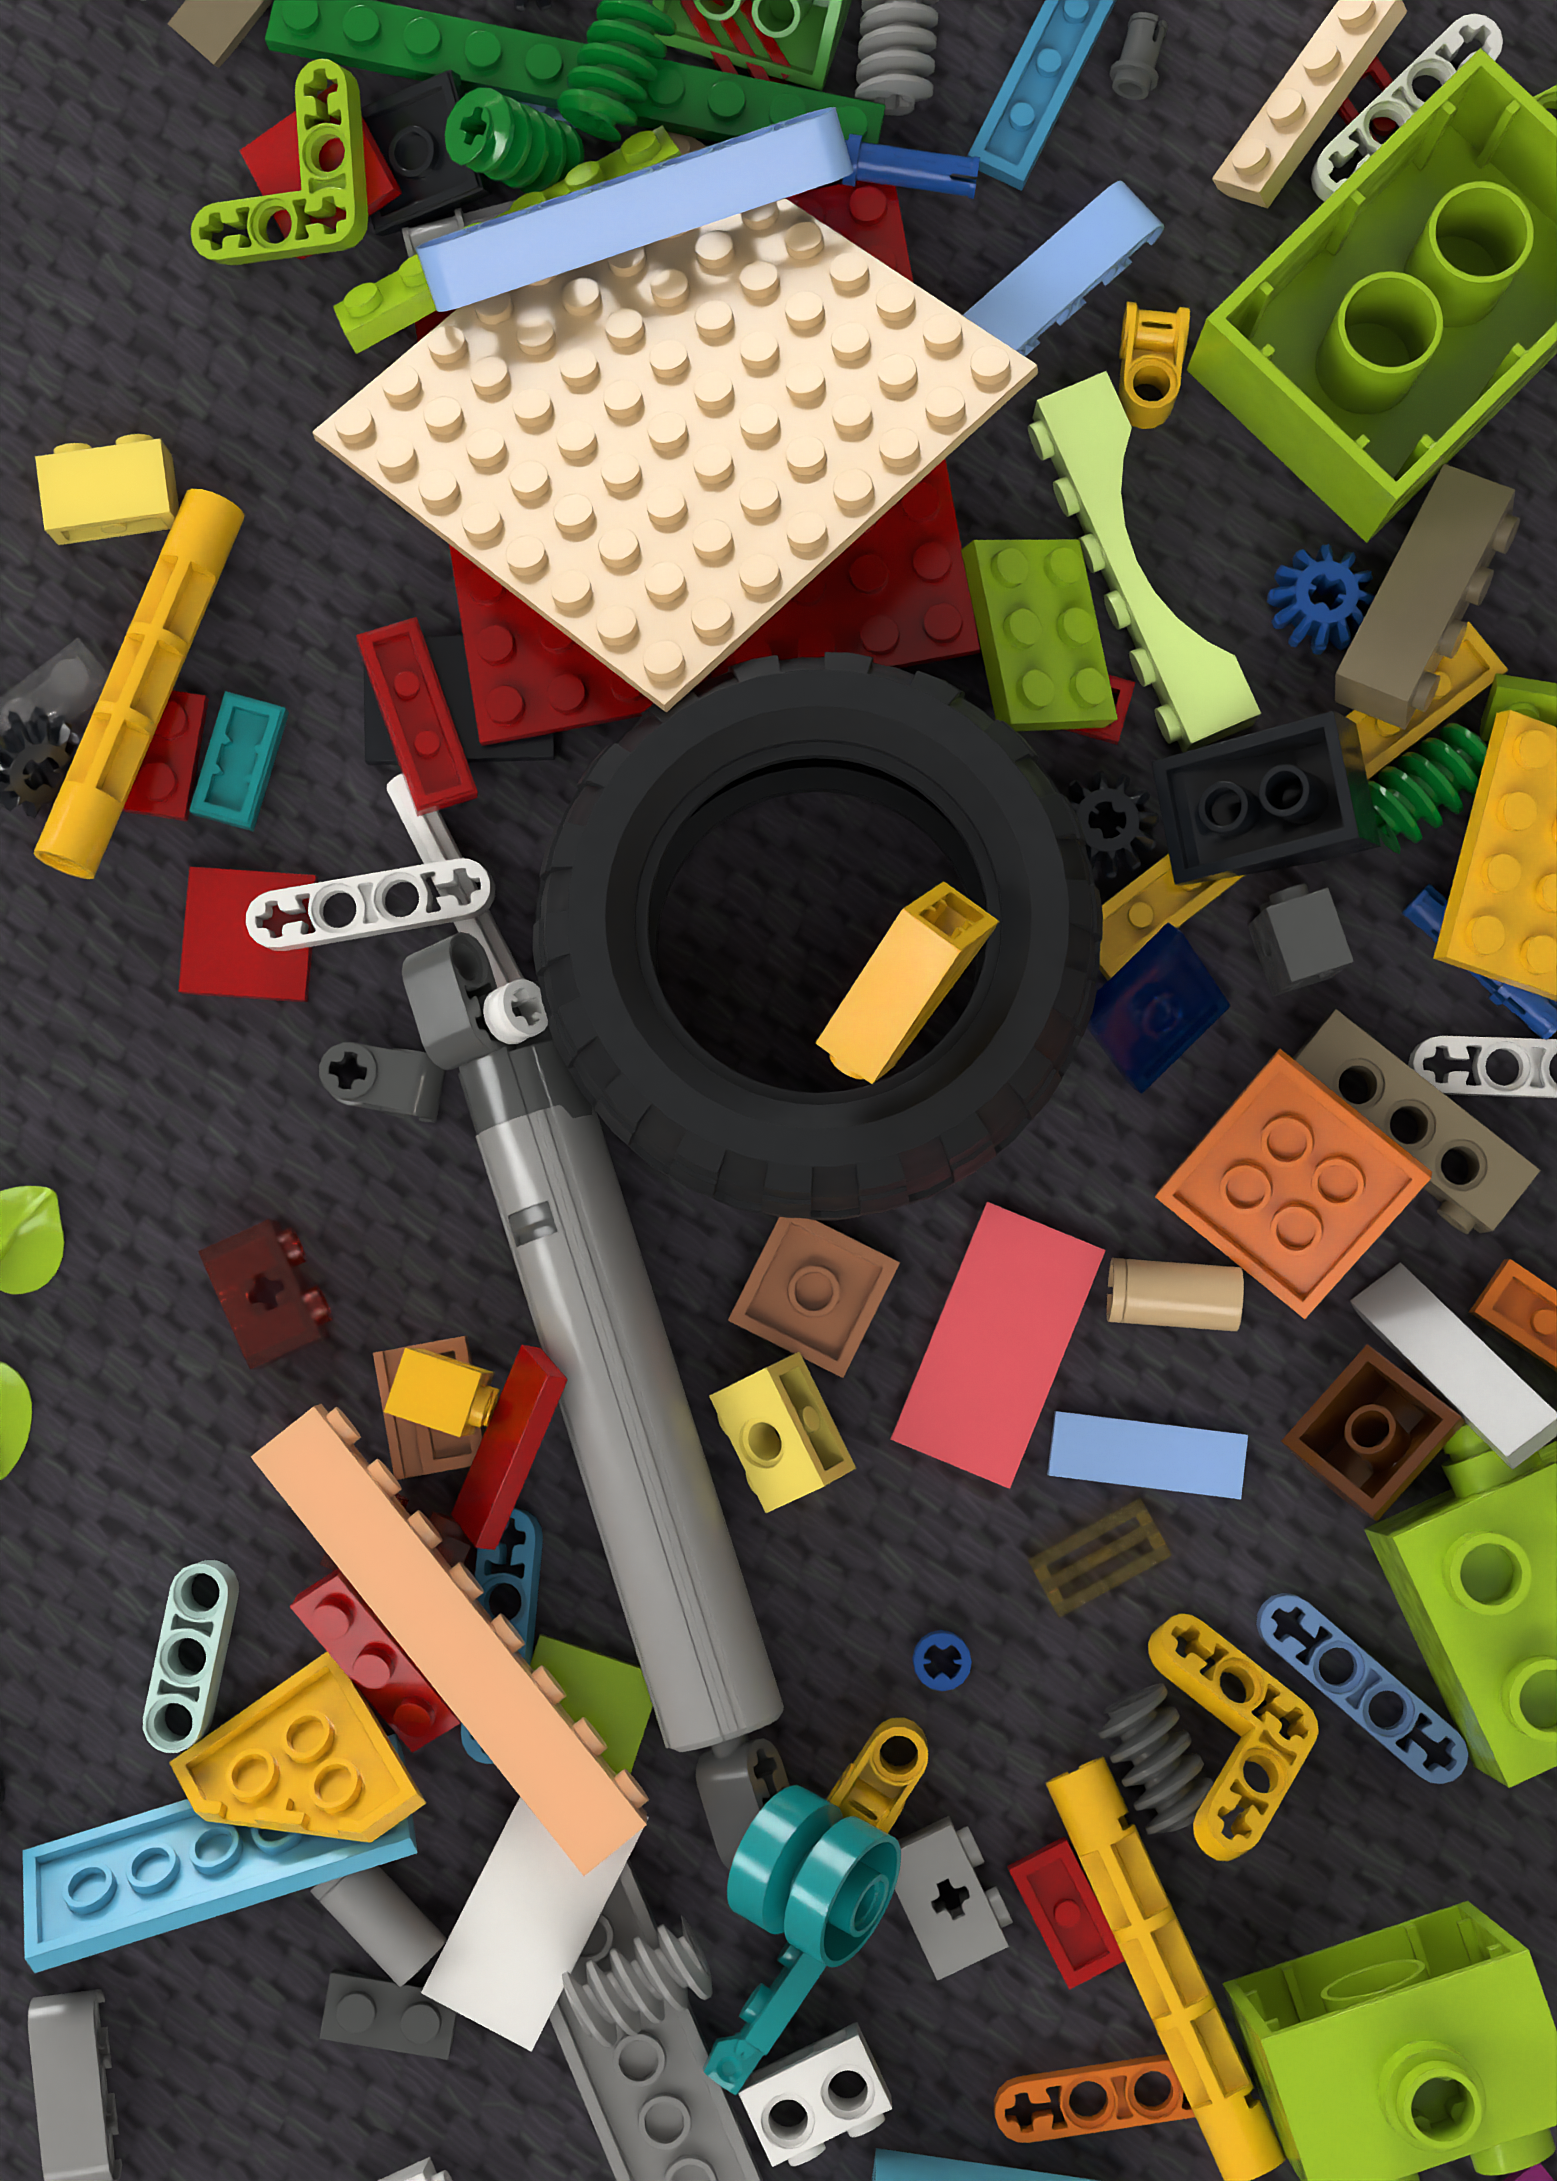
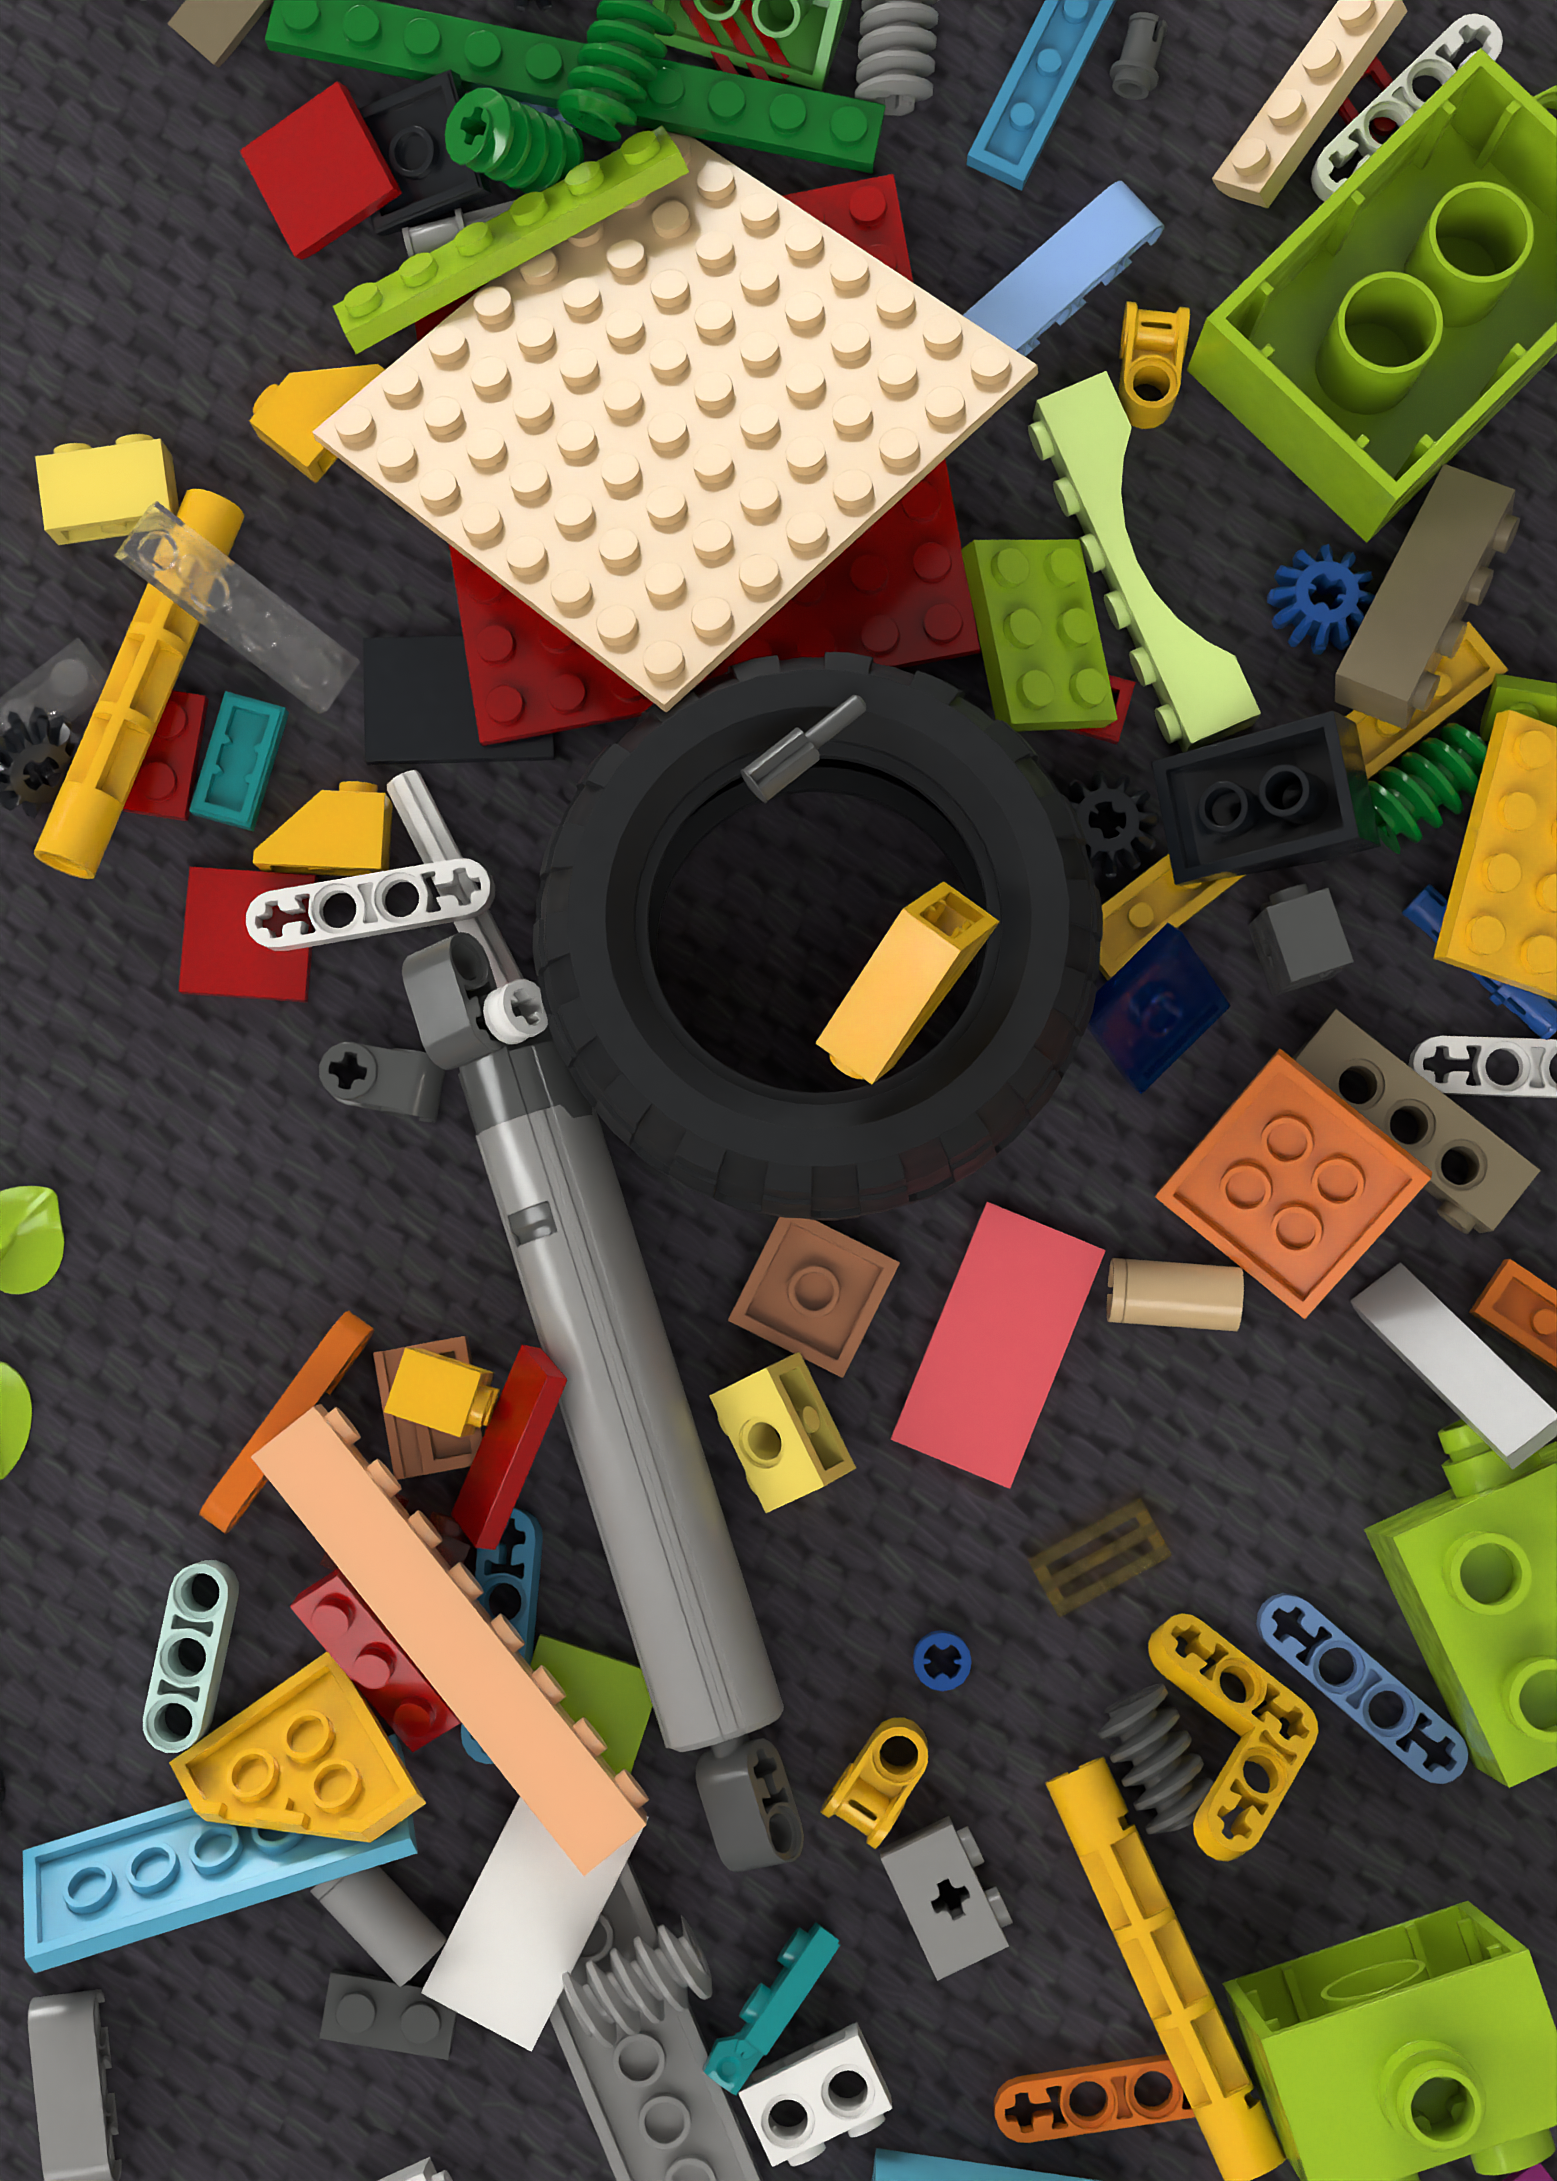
lime beam [191,59,368,265] -> none
clear red brick [198,1219,333,1369] -> none
red tile [356,617,478,817] -> none
light blue beam [415,107,853,312] -> none
teal wheel [727,1785,901,1967] -> none
blue pin [842,134,980,199] -> none
red plate [1007,1836,1125,1990] -> none
light blue tile [1047,1411,1248,1499] -> none
reddish brown slope [1281,1344,1465,1521] -> none
none -> clear plate [114,501,360,714]
none -> orange beam [199,1310,375,1534]
none -> yellow slope [249,364,385,483]
none -> yellow slope [253,781,393,876]
none -> dark grey axle [740,695,867,803]

